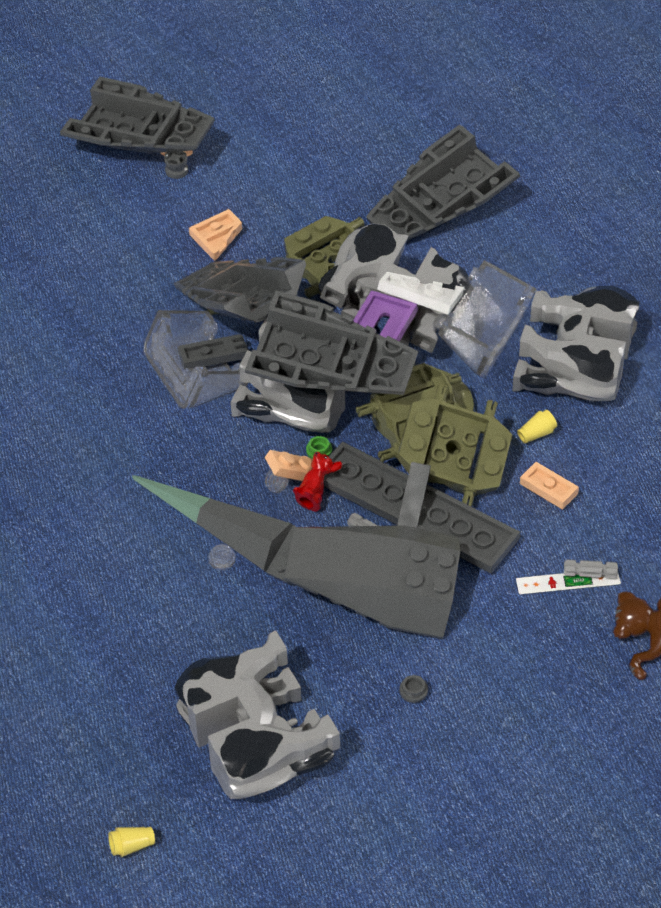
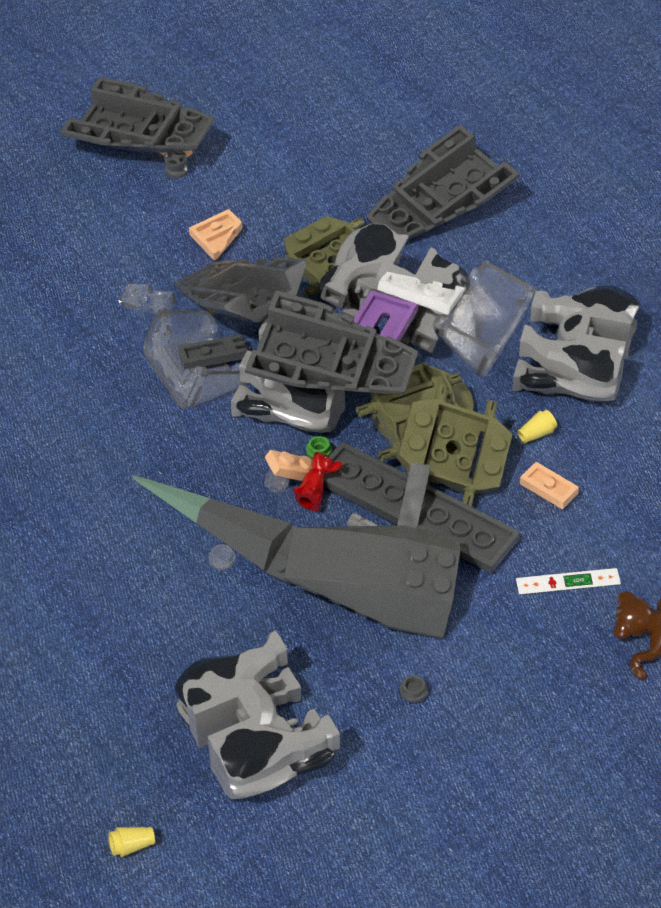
light grey axle [564,559,618,578] -> none
none -> clear slope [119,284,177,315]

